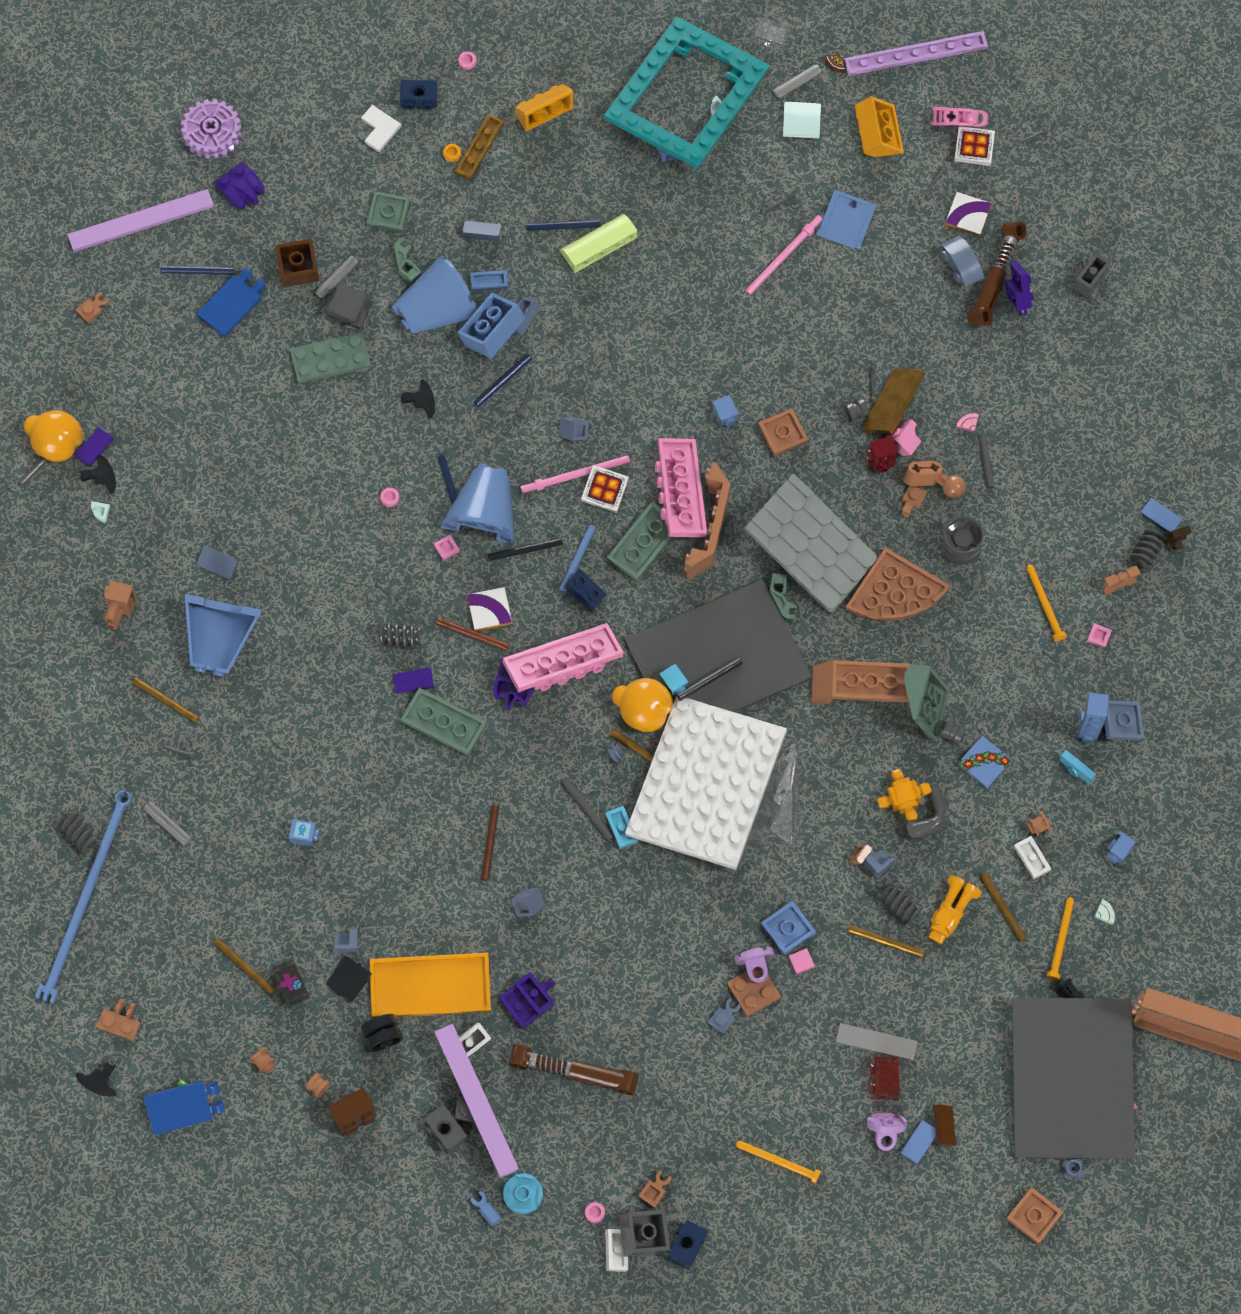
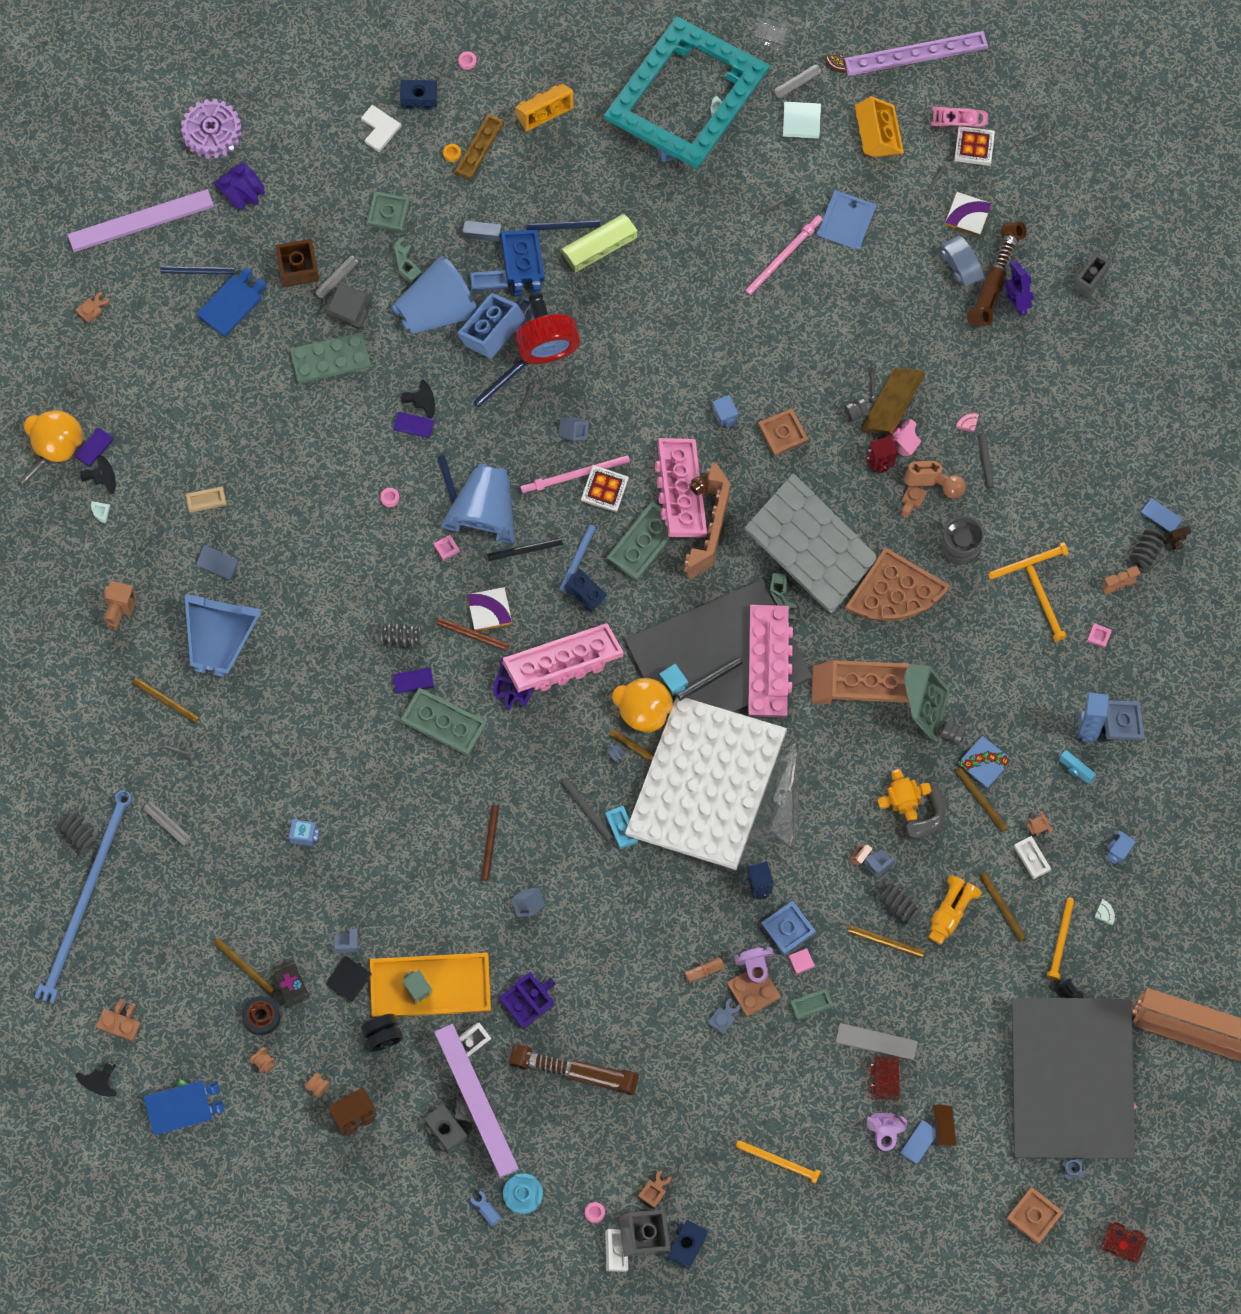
none -> tan tile [186,487,226,513]
none -> wheel [242,996,281,1036]
none -> dark purple tile [393,412,435,438]
none -> sand green brick [402,970,432,1004]
none -> blue tile [500,230,545,296]
none -> red wheel [515,293,580,364]
none -> nougat axle [685,958,724,984]
none -> reddish brown plate [689,476,708,496]
none -> dark blue brick [747,861,774,900]
none -> bright pink plate [748,605,793,718]
none -> sand green tile [790,988,834,1020]
none -> pearl gold bar [956,768,1009,833]
none -> light orange bar [988,542,1068,579]
none -> clear red brick [1099,1222,1148,1264]

